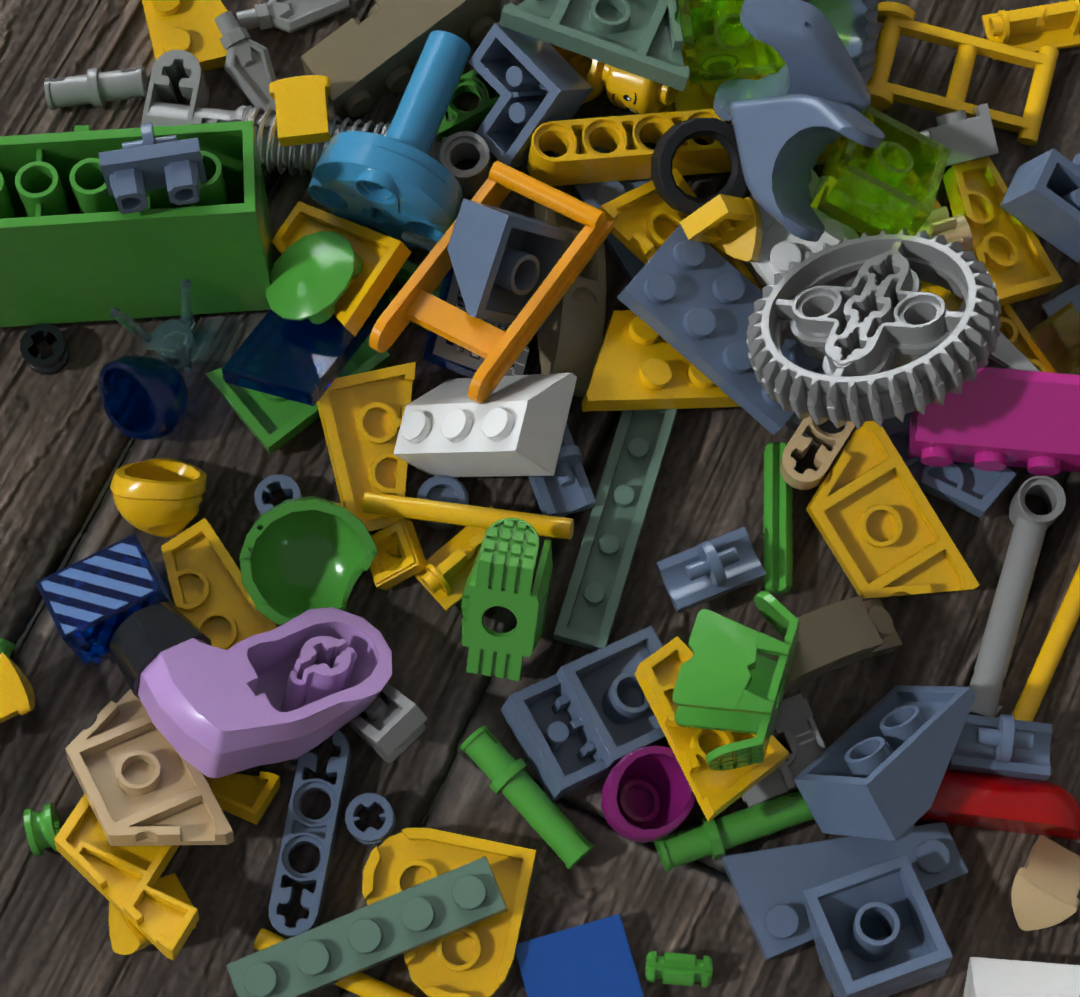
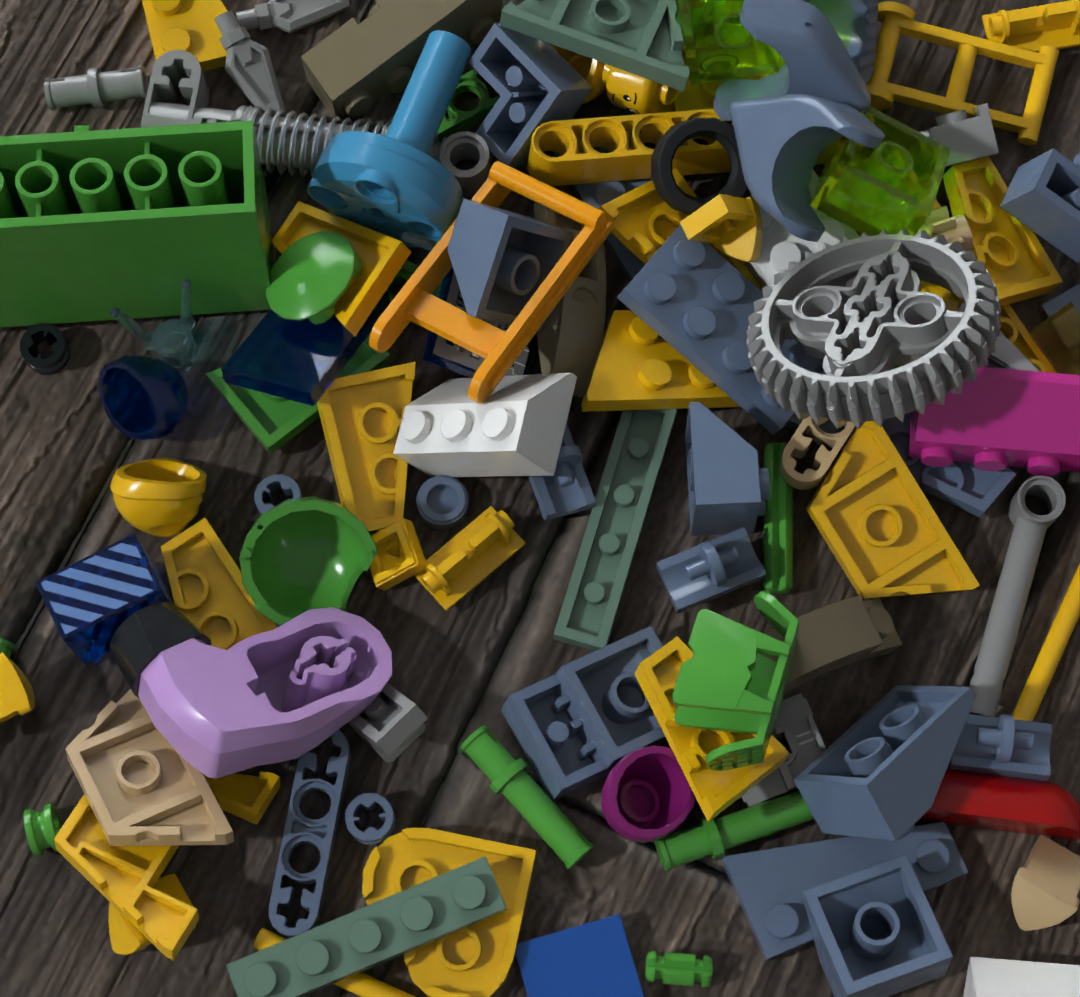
sand blue hips [99,122,207,214] -> none
yellow tile [269,75,331,147] -> none
yellow bar [362,492,574,540] -> none
bright green piece [461,518,553,681] -> none
none -> sand blue slope [685,402,770,536]

